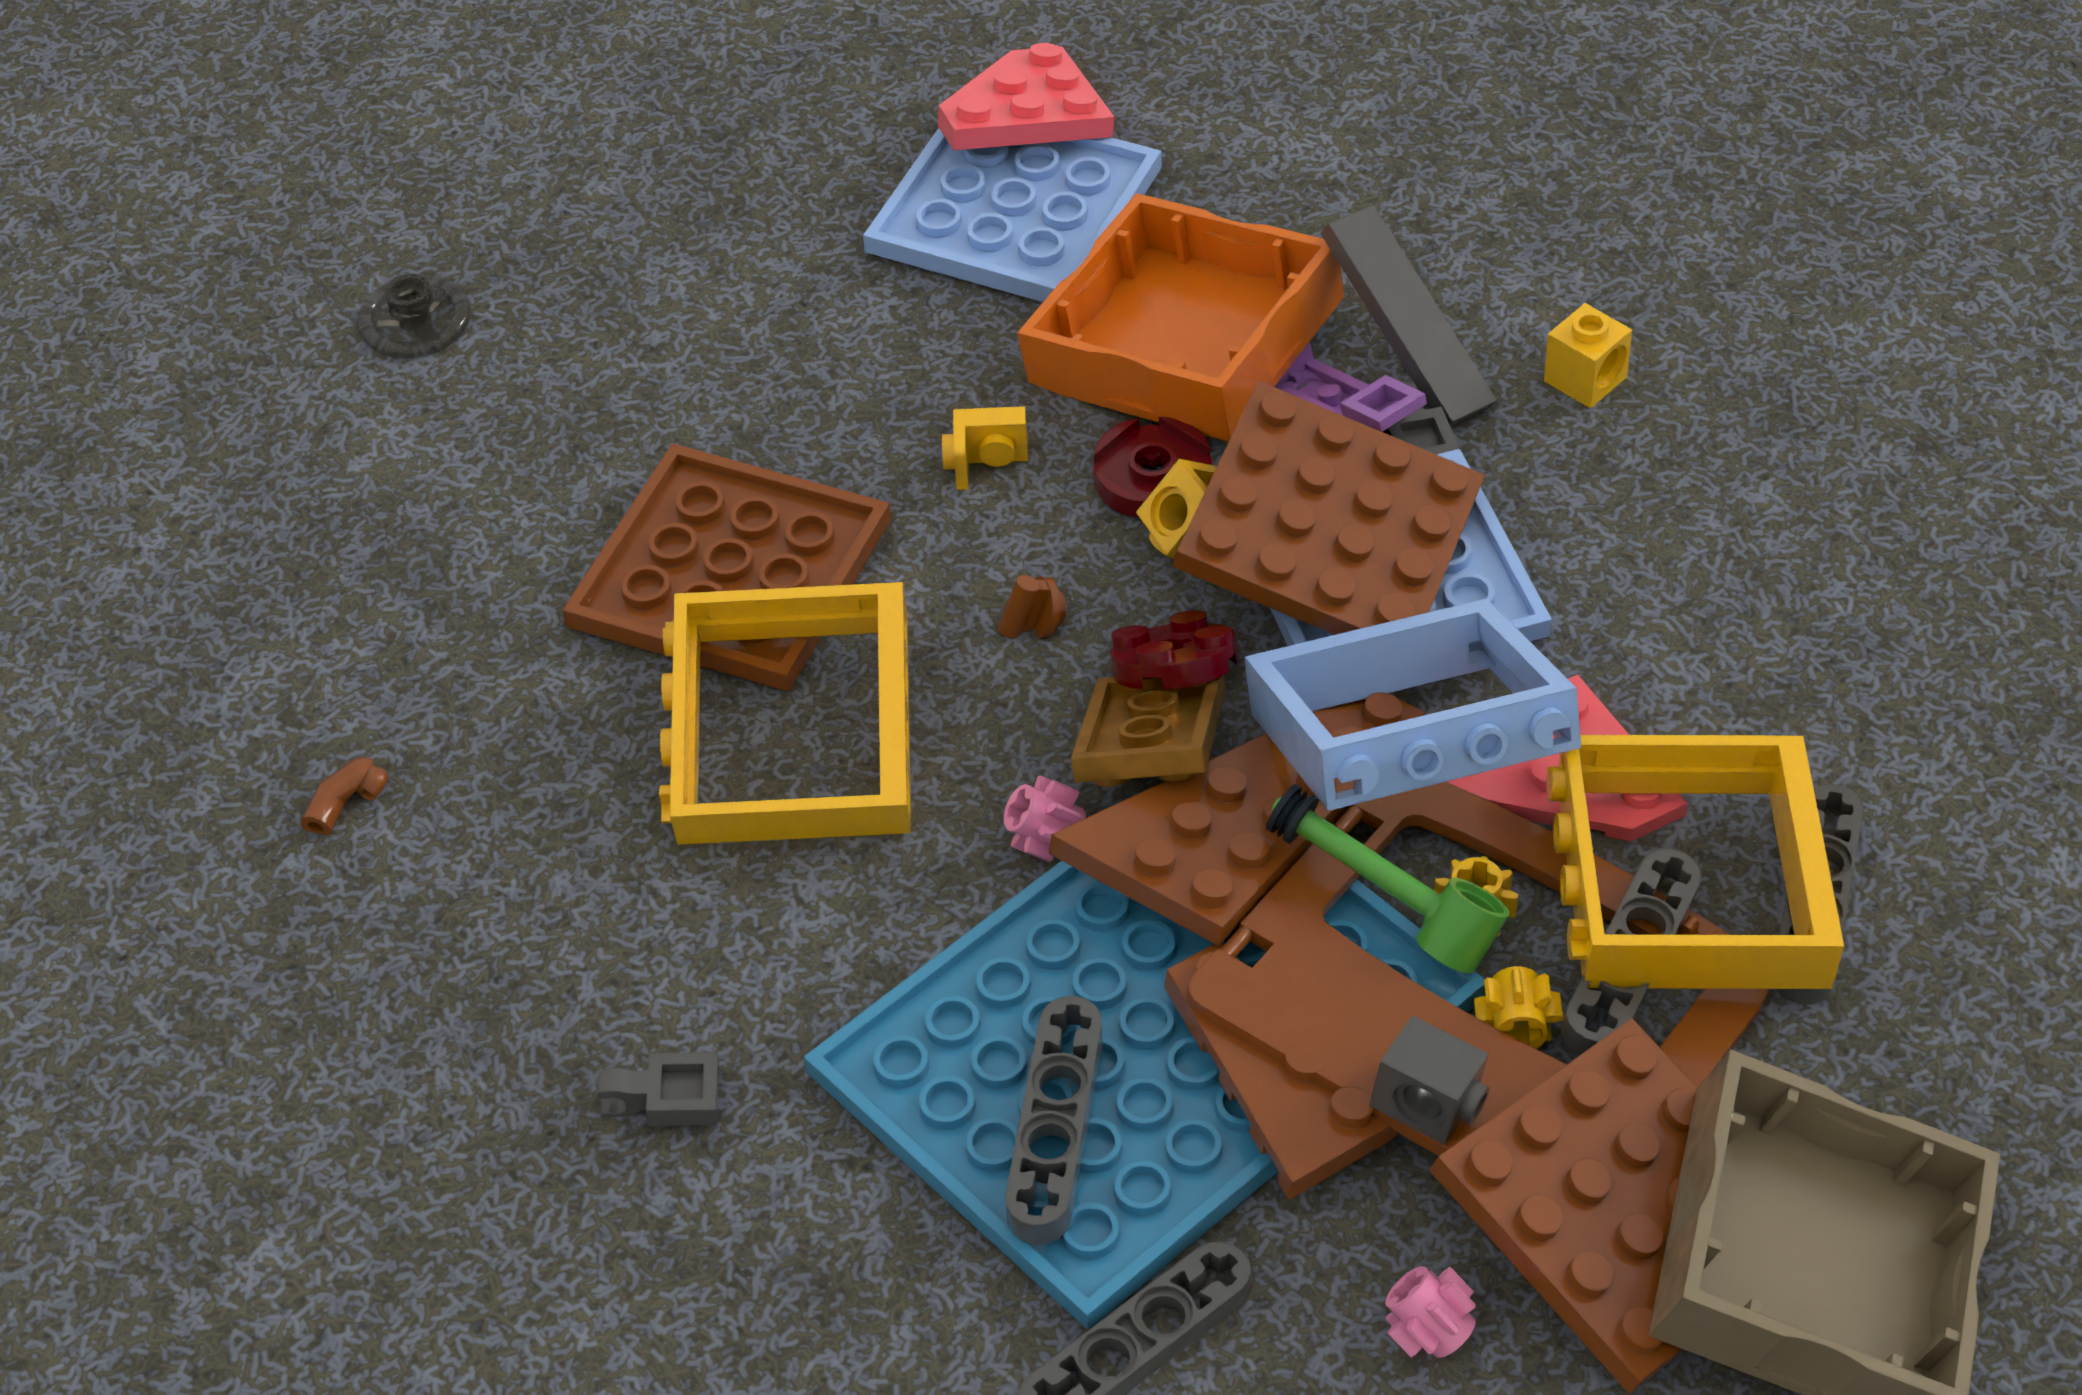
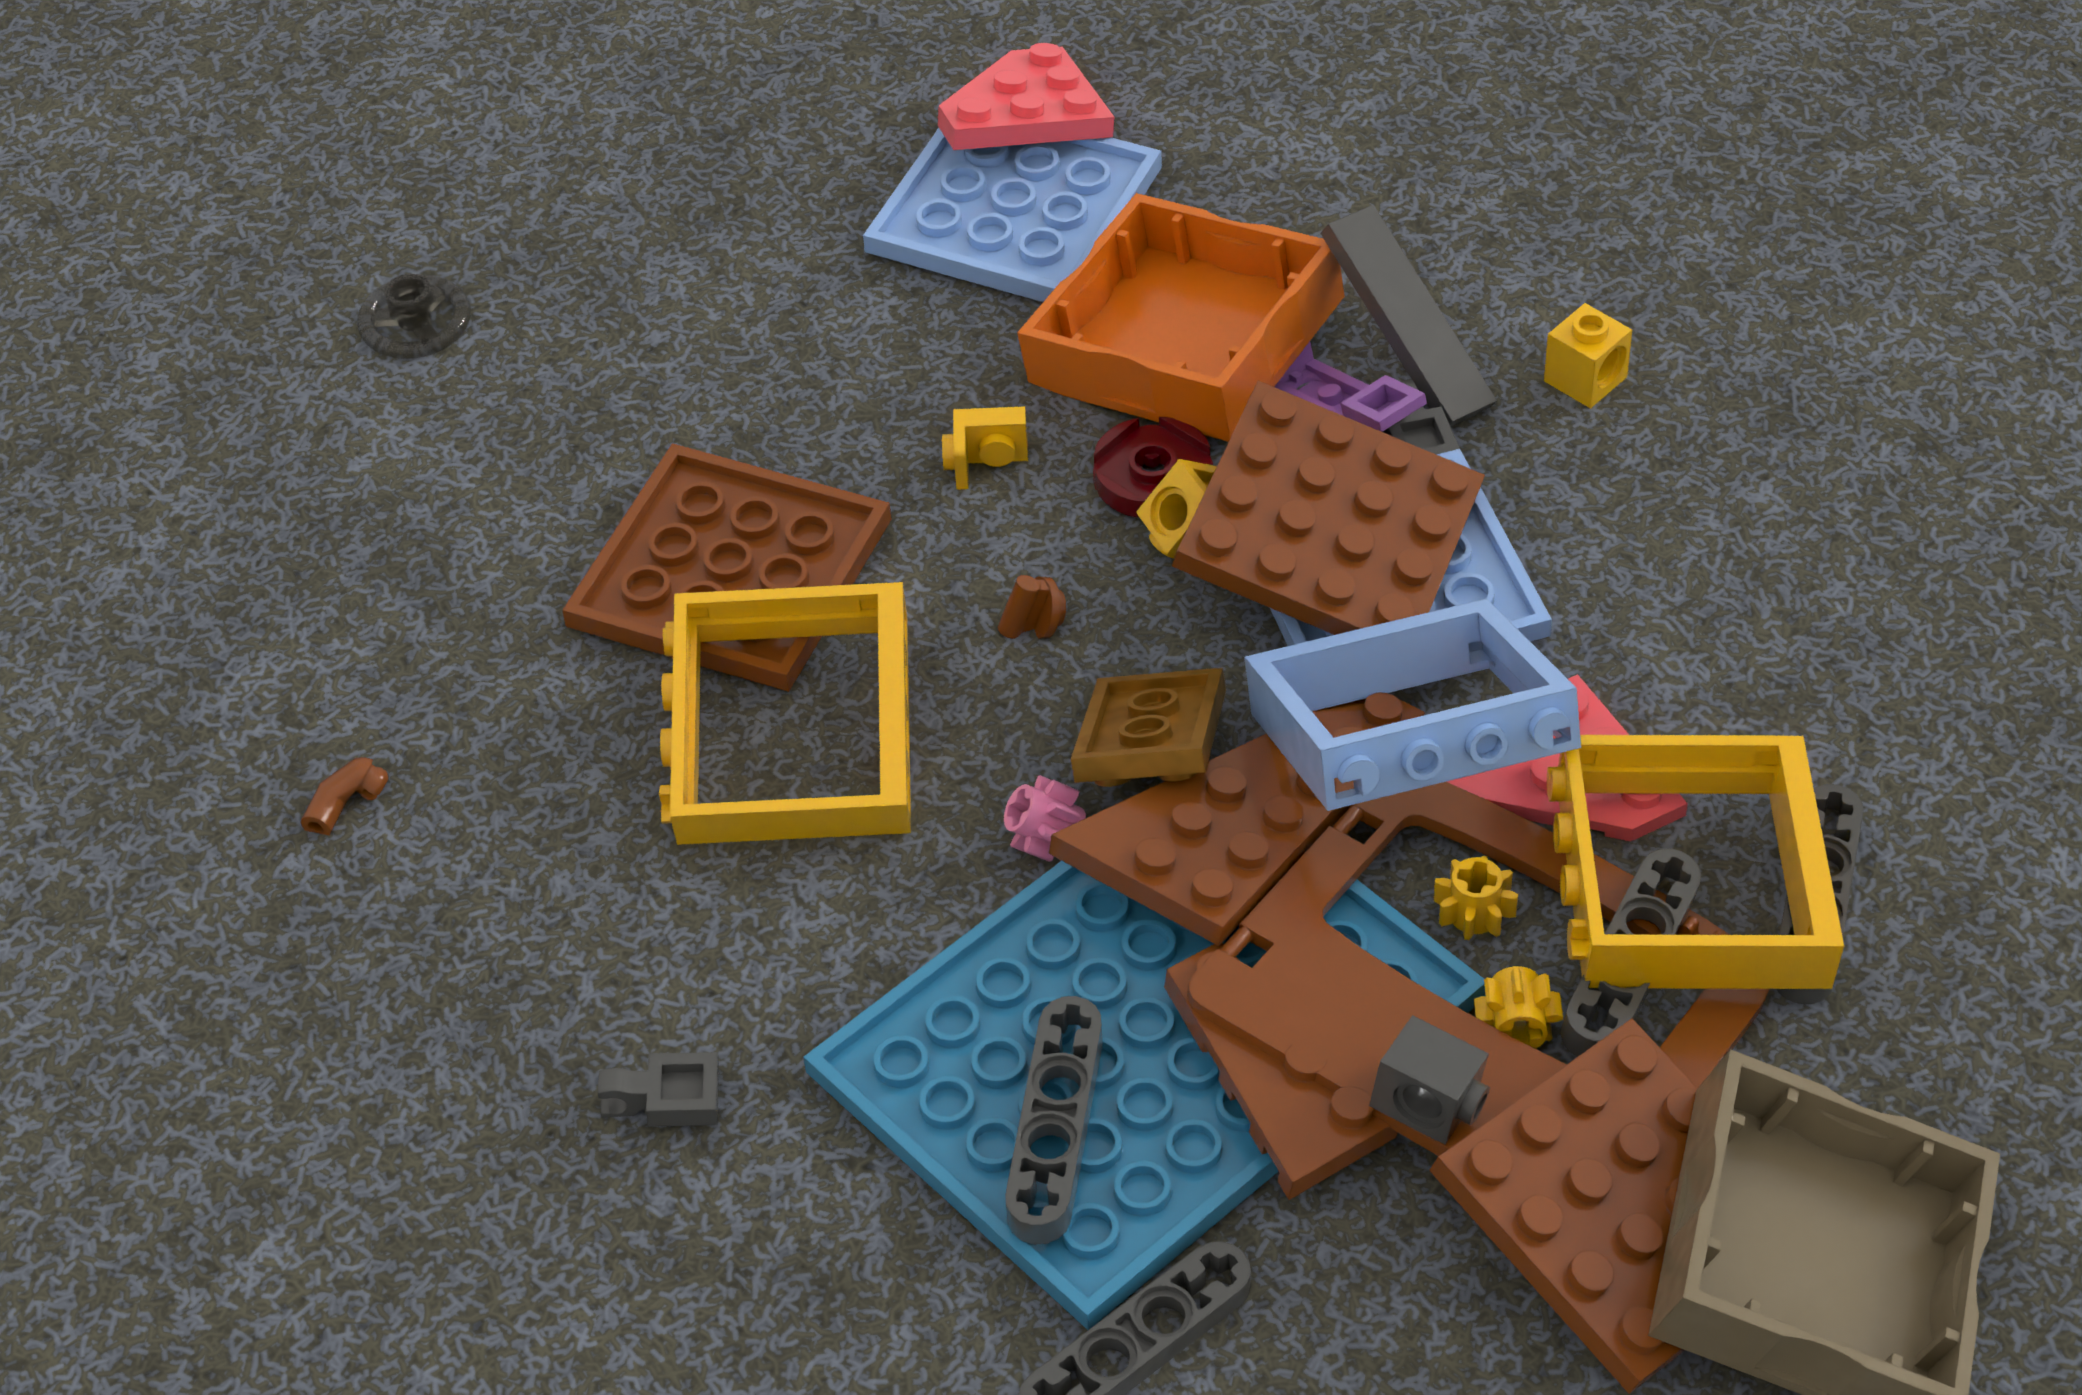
dark red plate [1110,610,1239,690] -> none
bright green piece [1266,784,1510,974] -> none
bright pink gear [1385,1266,1476,1358] -> none

